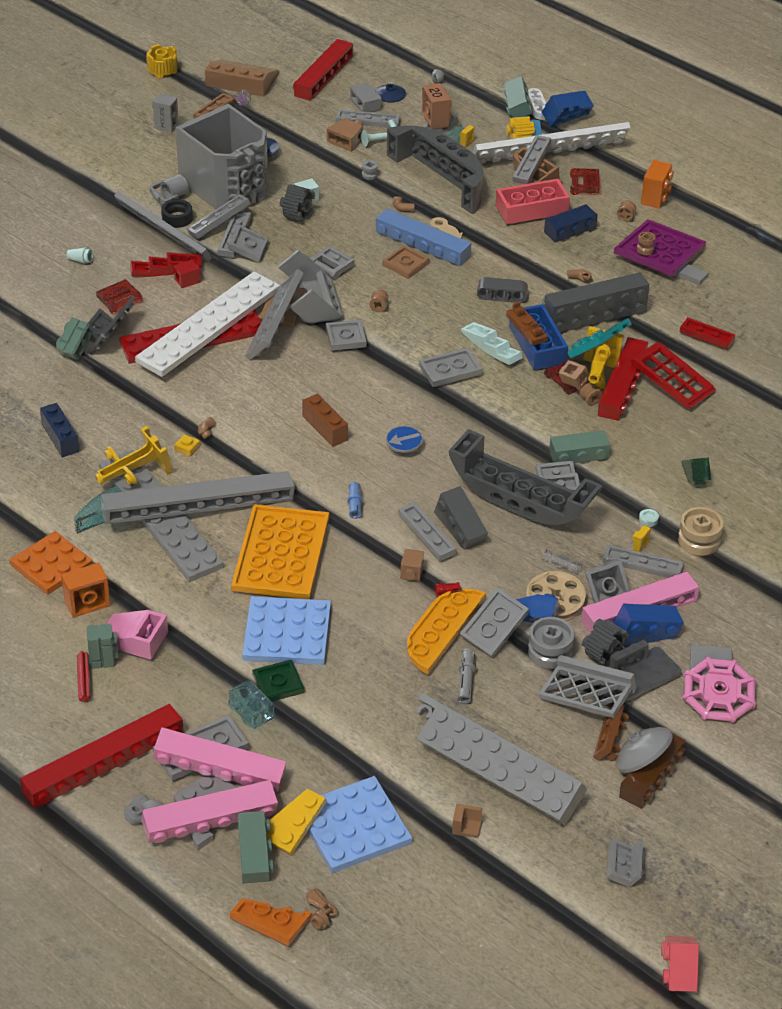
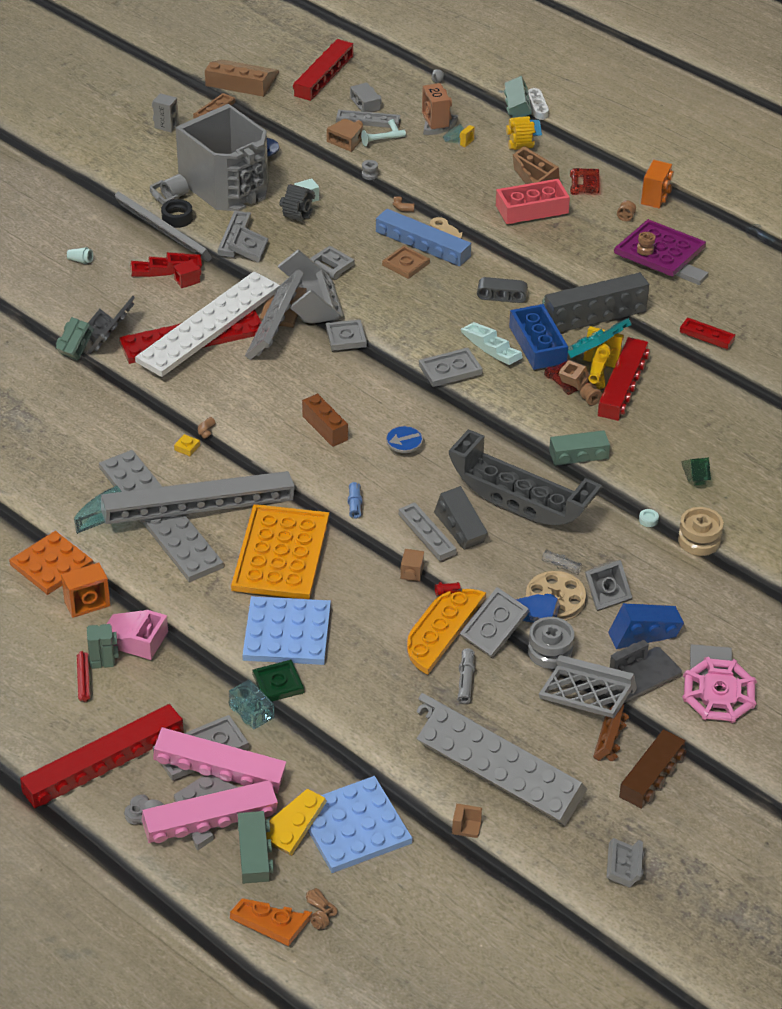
dark blue brick [40,403,79,458] -> none
yellow piece [95,425,173,485] -> none
clear red plate [96,279,143,314] -> none
yellow brick [146,44,178,79] -> none
light grey plate [187,194,250,239] -> none
clear tile [235,89,251,106] -> none
medium nougat wheel [369,290,389,312] -> none
dark blue dish [375,84,406,103] -> none
dark grey slope [387,126,483,214] -> none
white plate [473,122,630,164] -> none
dark orange plate [506,302,548,346] -> none
light grey plate [513,135,551,184] -> none
light grey slope [535,461,580,491] -> none
blue wedge [542,90,594,127] -> none
dark blue brick [544,204,598,243] -> none
medium nougat arm [567,269,592,282] -> none
bright pink brick [581,572,699,634] -> none
dark grey brick [582,619,629,667] -> none
light grey tile [603,545,684,578] -> none
light grey dish [616,727,673,773] -> none
red piece [631,342,716,409] -> none
yellow plate [632,525,651,552] -> none
coral brick [661,936,699,992] -> none

